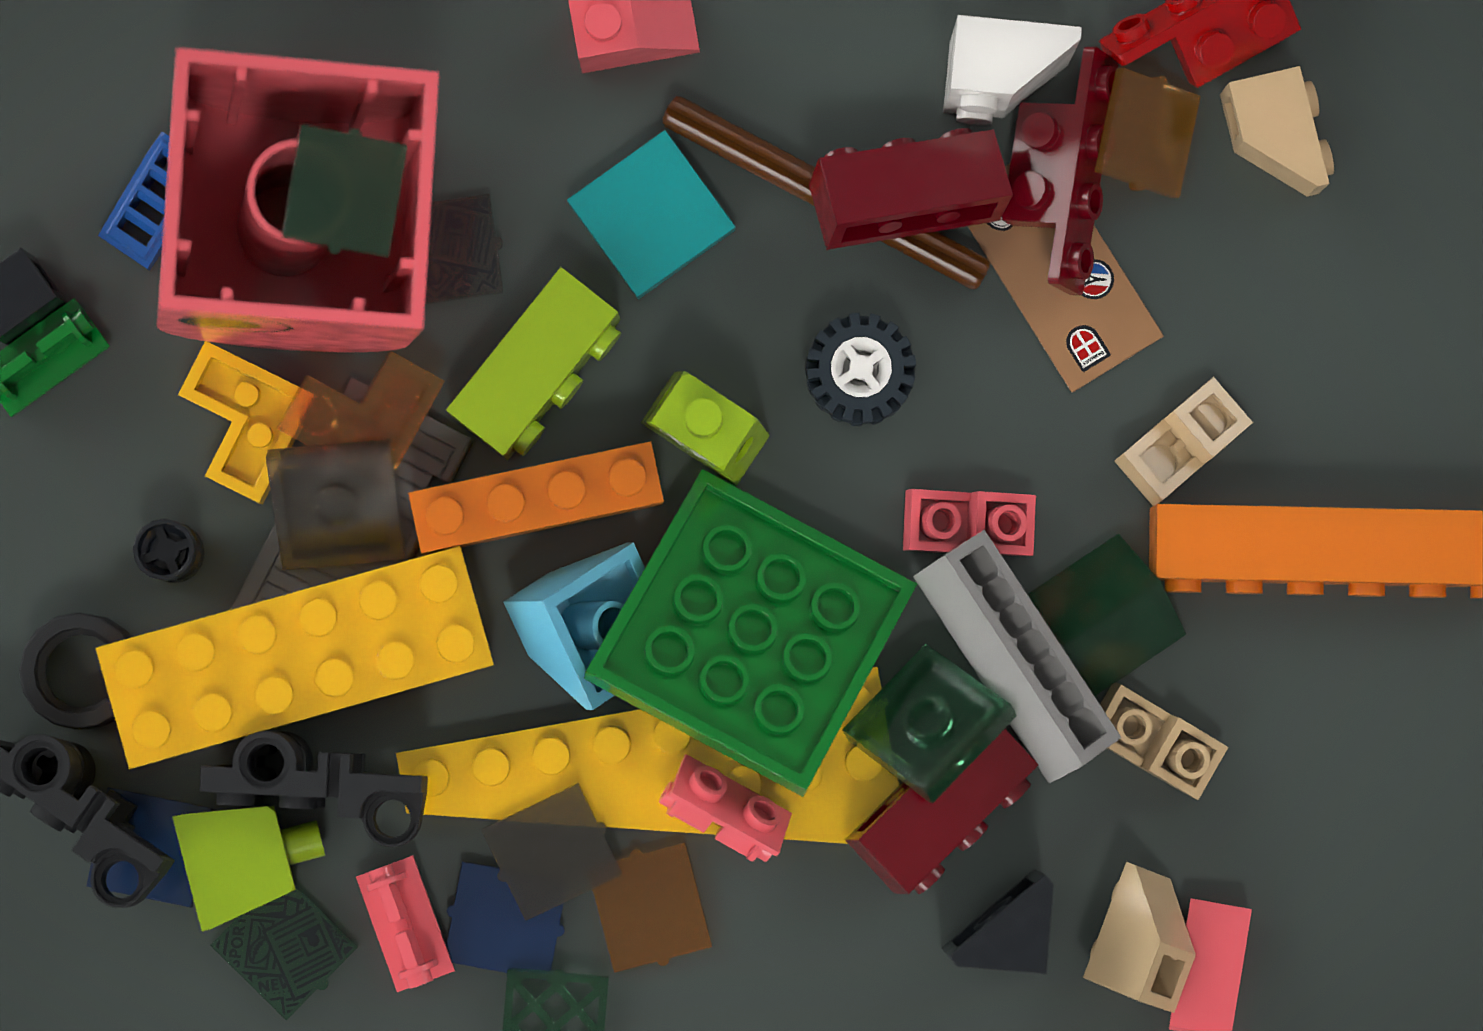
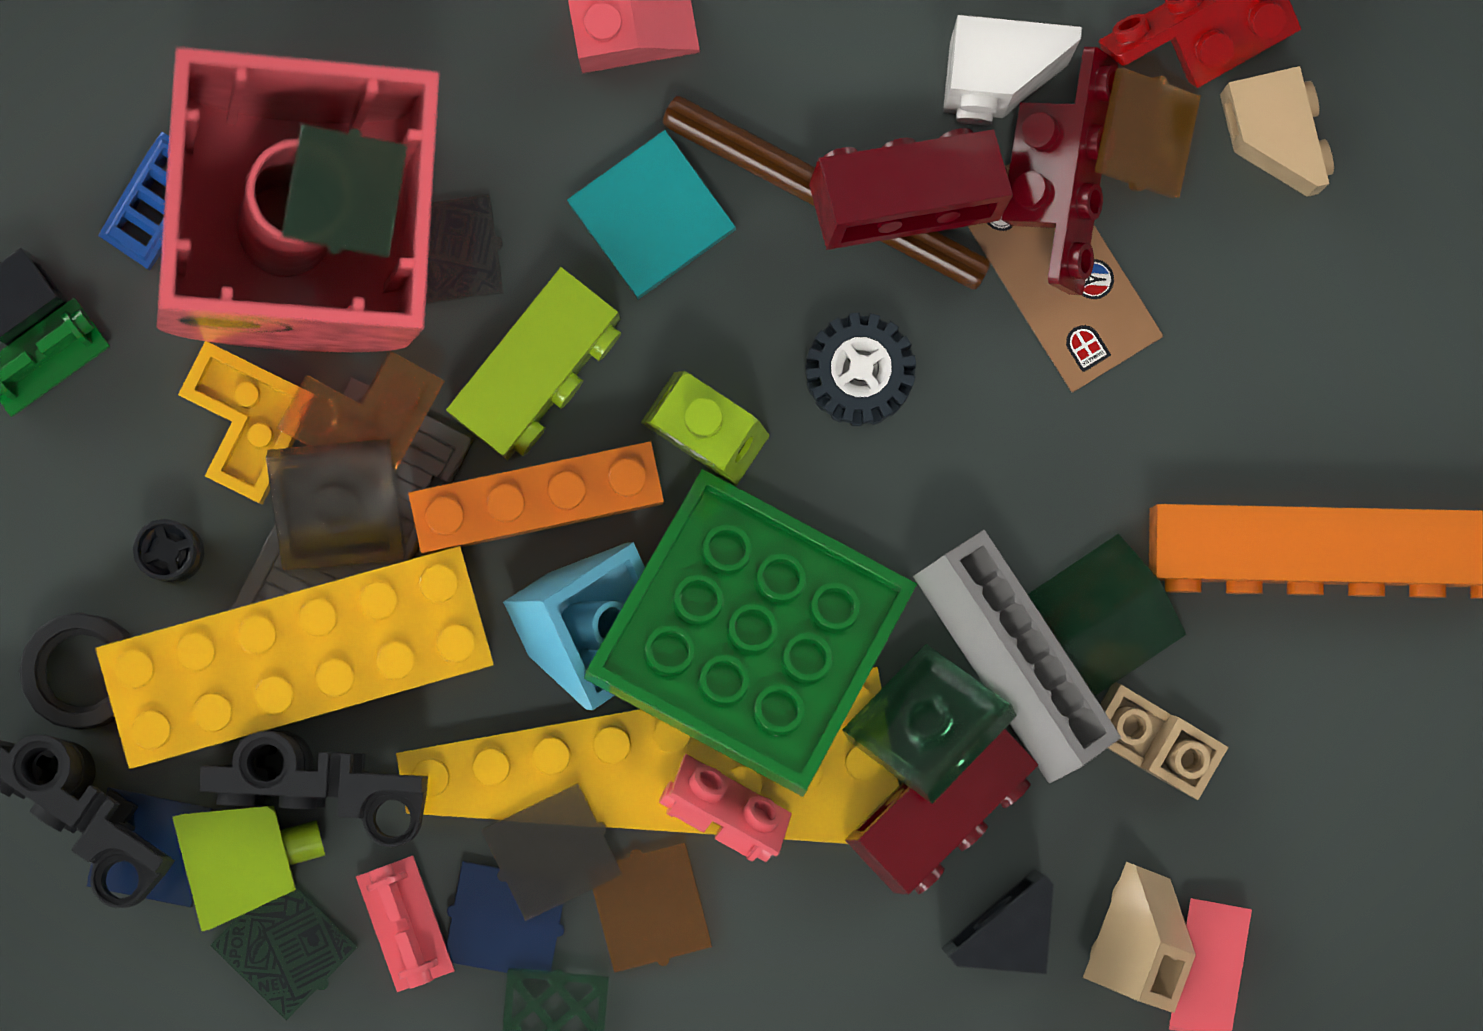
coral slope [903,489,1036,556] -> none
tan slope [1115,377,1253,506] -> none

